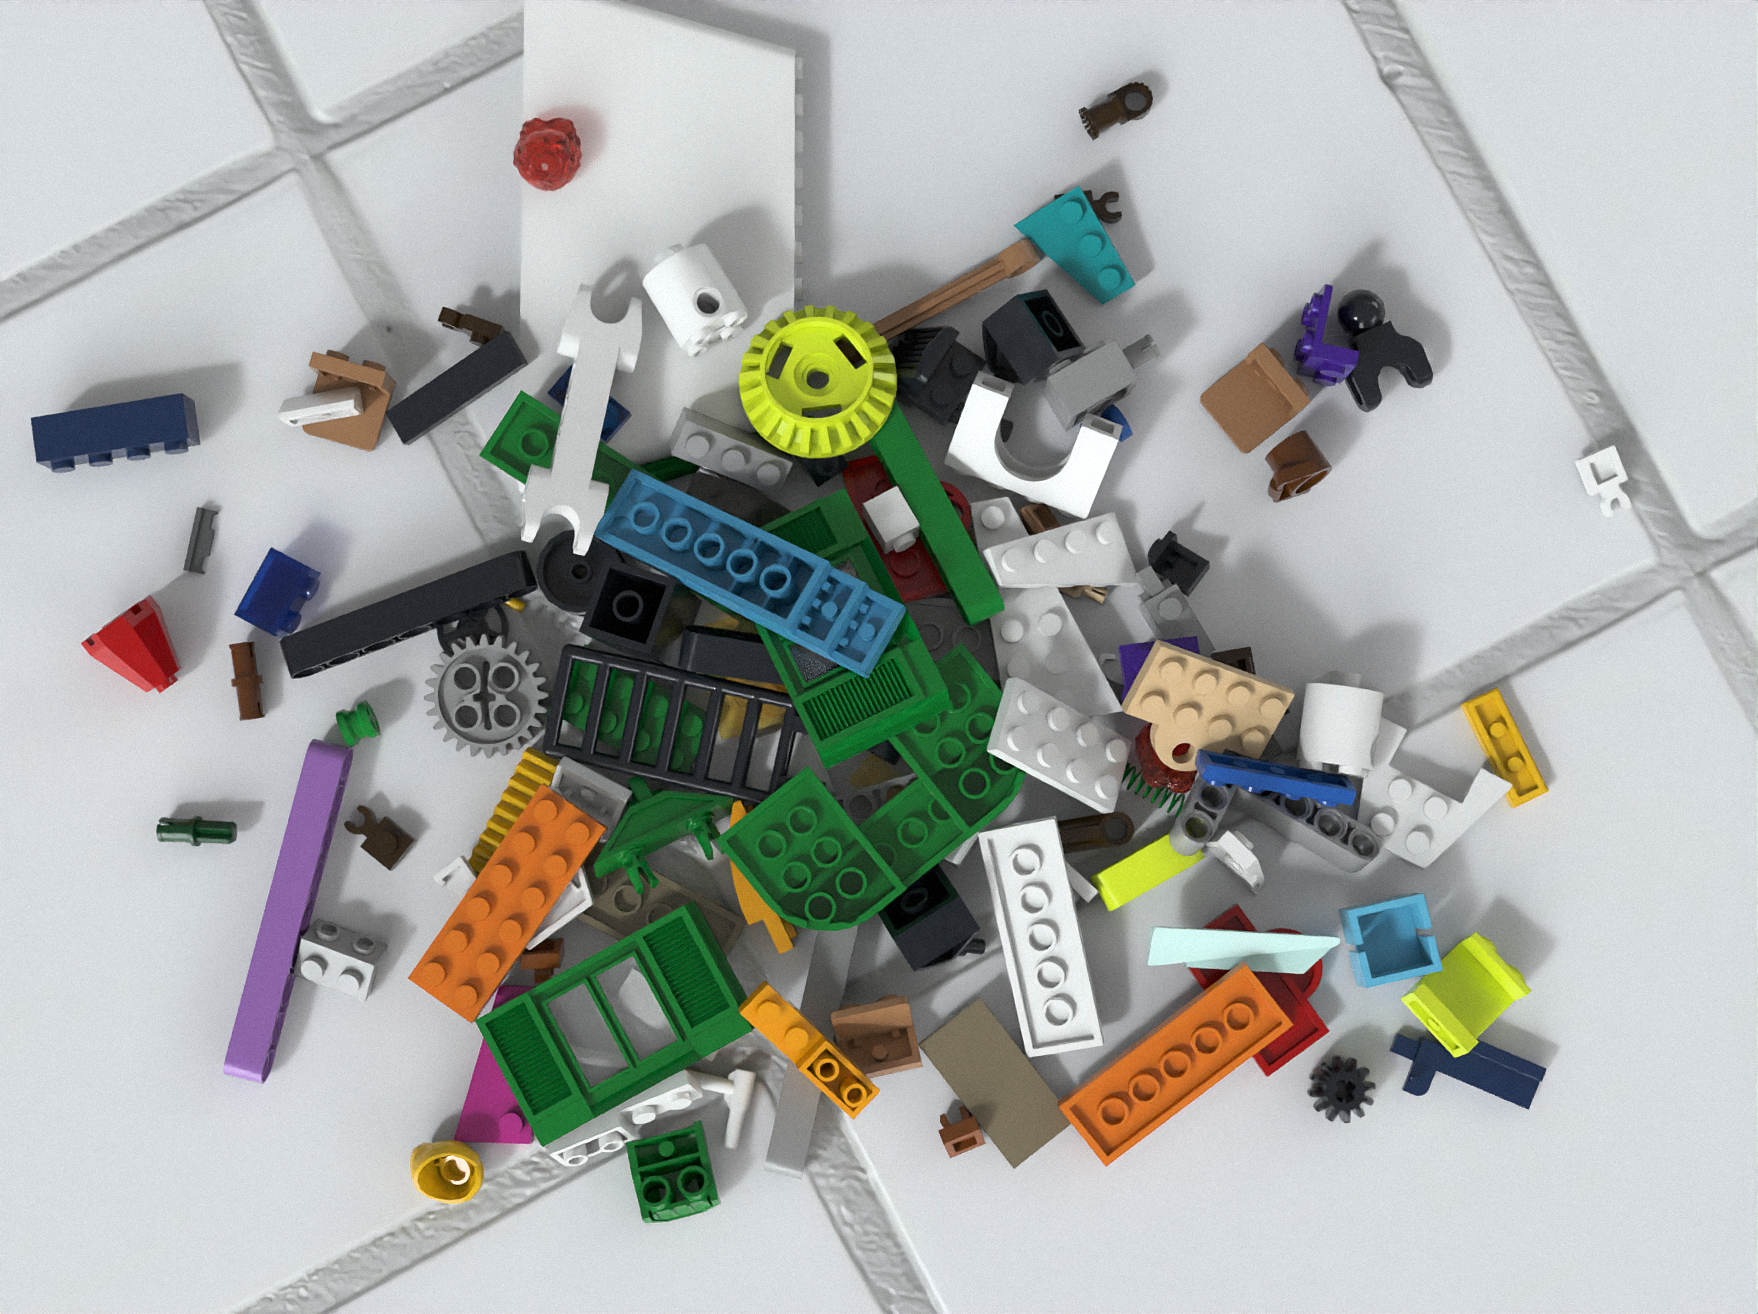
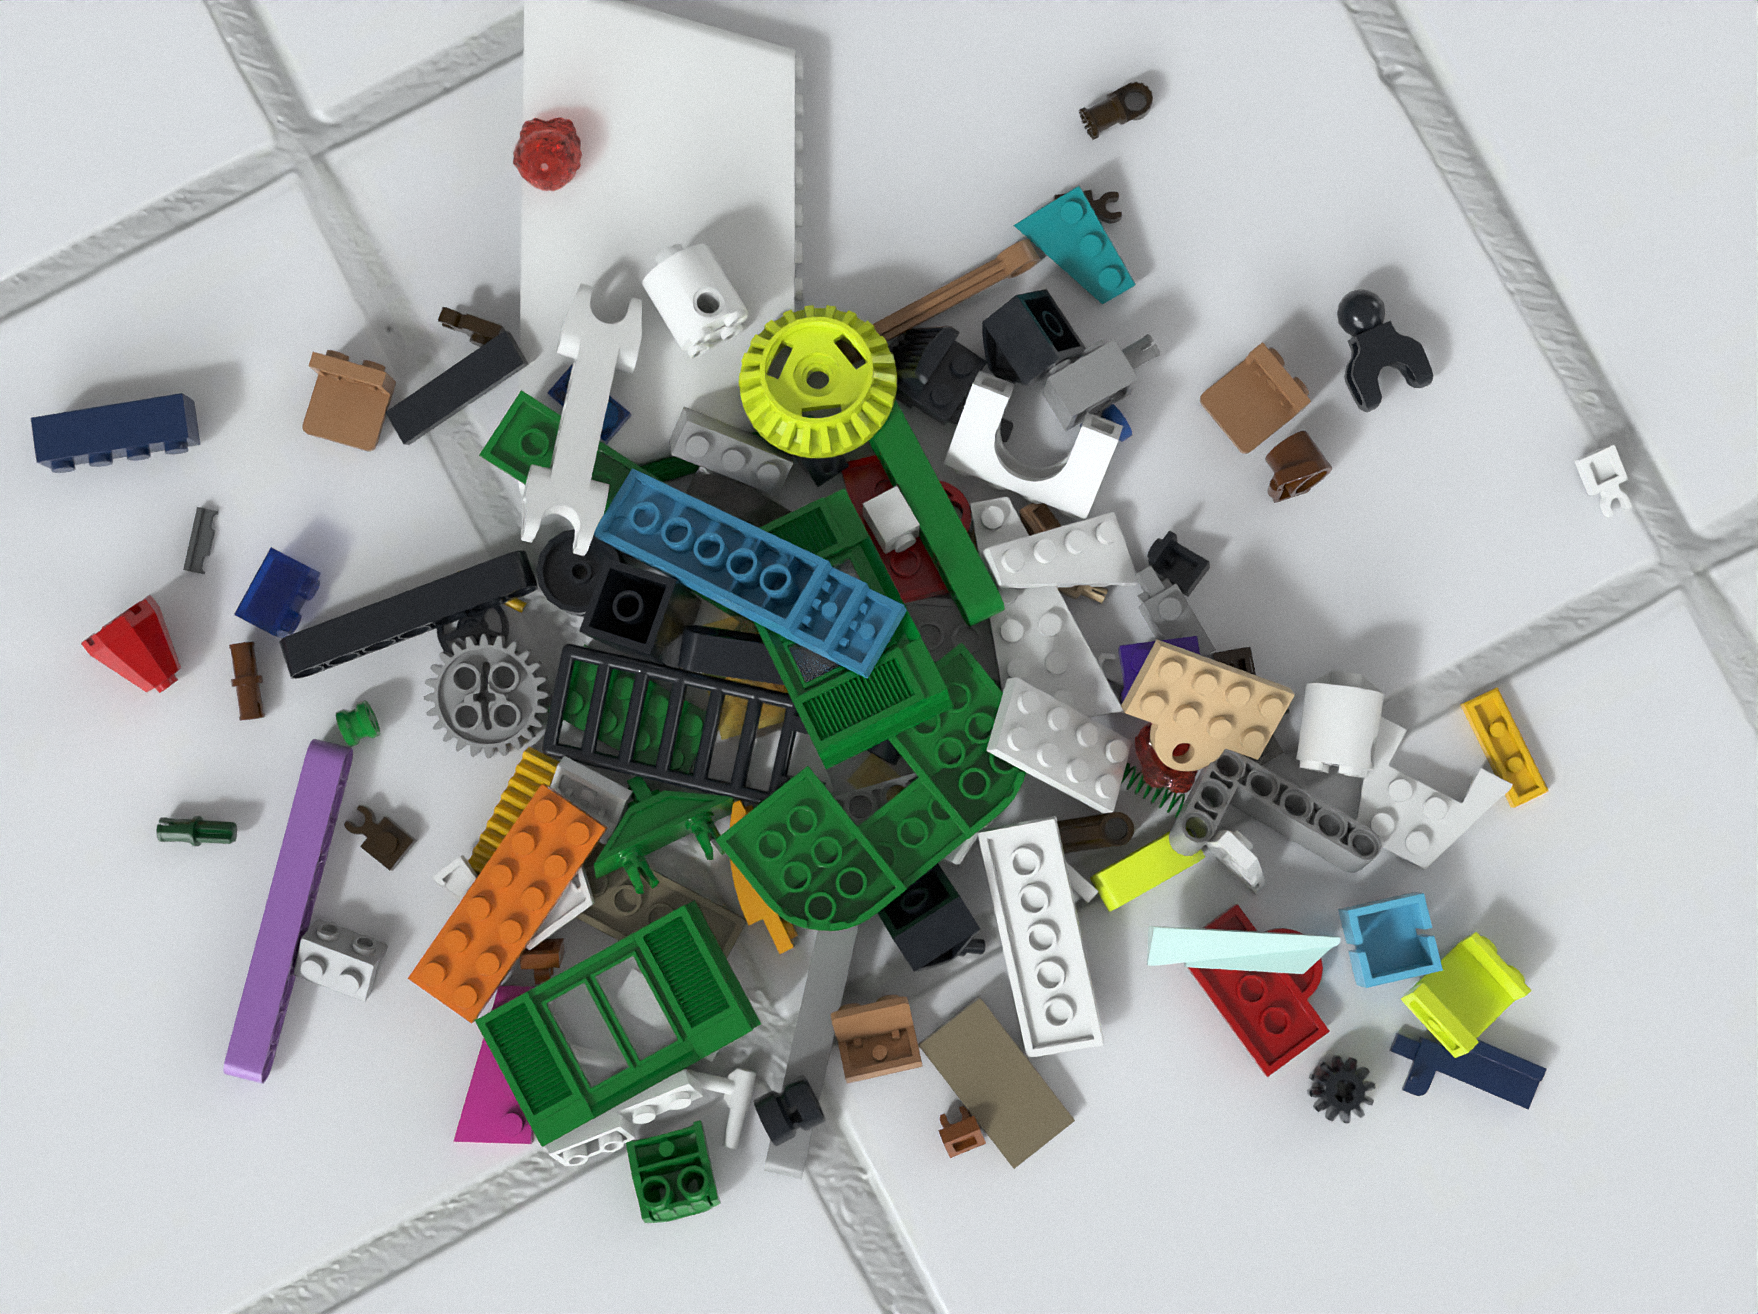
white slope [278,386,364,427] -> none
yellow hair [410,1140,484,1204] -> none
light orange slope [737,980,880,1120] -> none
orange plate [1057,961,1293,1167] -> none
blue plate [1194,749,1357,807] -> none
dark purple bracket [1293,284,1360,386] -> none
none -> black wheel [753,1075,826,1146]

